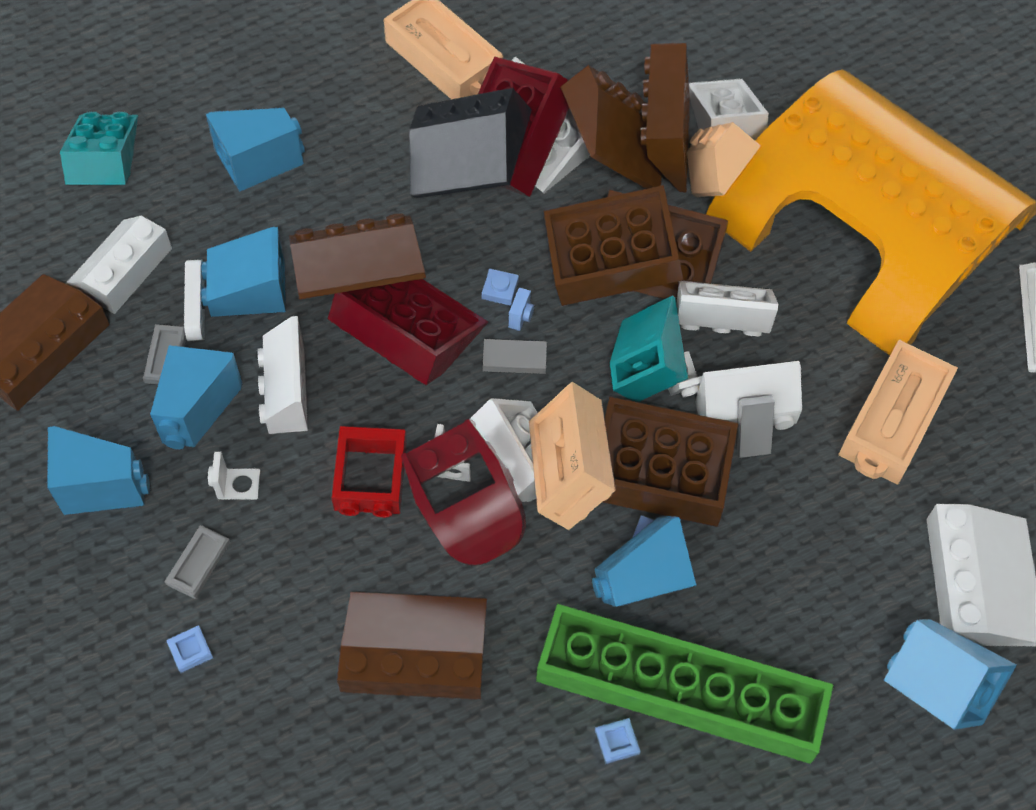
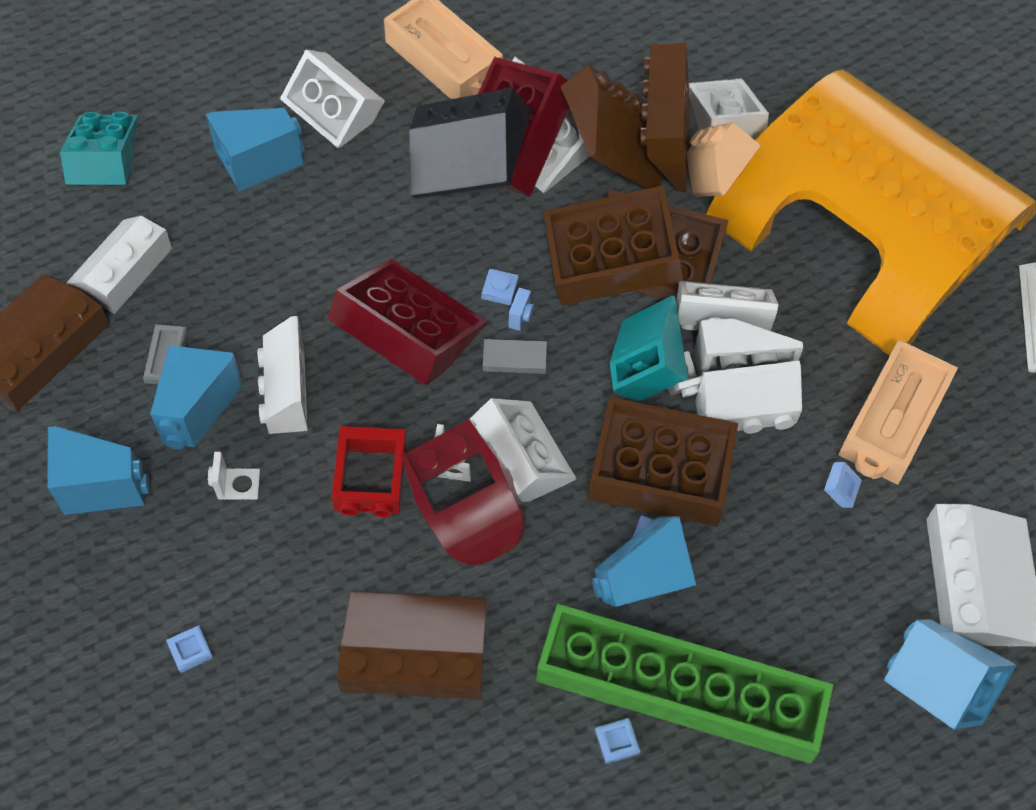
light grey tile [165,525,230,599] -> none
white beam [184,259,205,341] -> none
dark azure slope [201,227,286,317] -> none
reddish brown slope [289,213,426,300] -> none
light nougat piece [529,382,615,530] -> none
light grey tile [737,395,775,458] -> none
none -> white slope [280,50,385,148]
none -> white slope [694,317,803,377]
none -> light blue plate [824,462,862,508]

